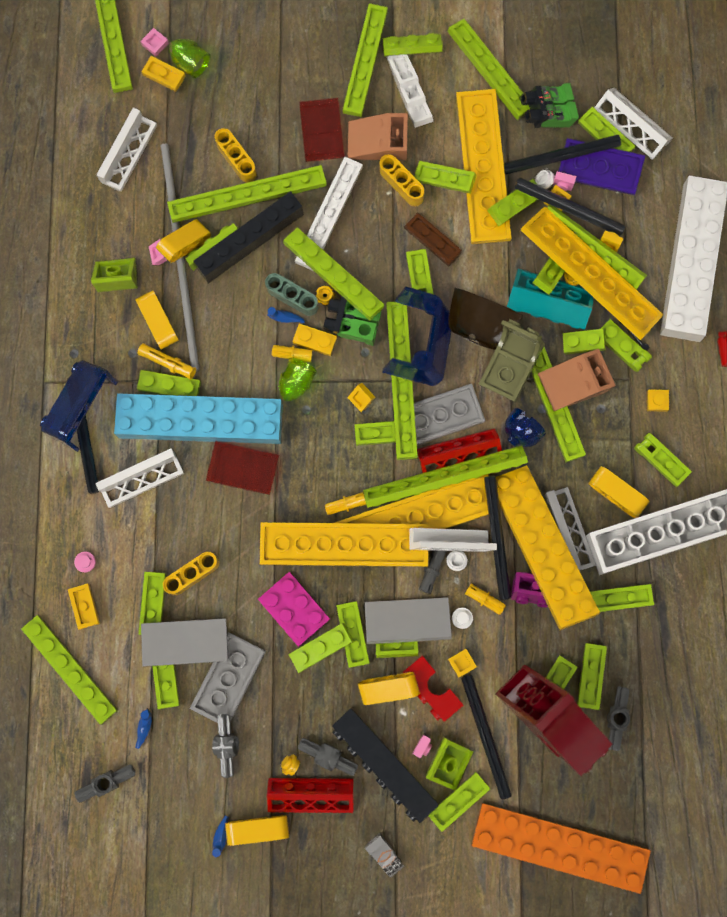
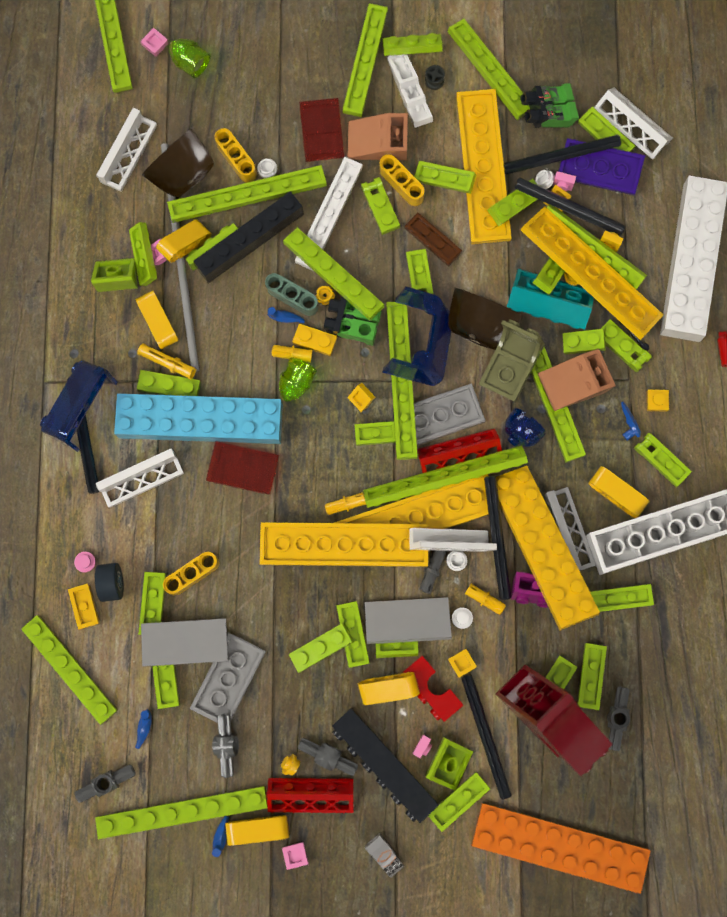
yellow plate [141,56,186,92] -> none
dark pink plate [258,572,330,647] -> none
none -> black wheel [95,563,124,602]
none -> lime plate [95,786,268,839]
none -> lime plate [129,222,157,286]
none -> dark brown piece [142,129,214,197]
none -> white plate [257,158,277,178]
none -> bright pink plate [282,842,309,870]
none -> lime plate [361,177,400,235]
none -> pearl dark grey wheel [425,65,445,90]
none -> blue bar [621,401,641,441]

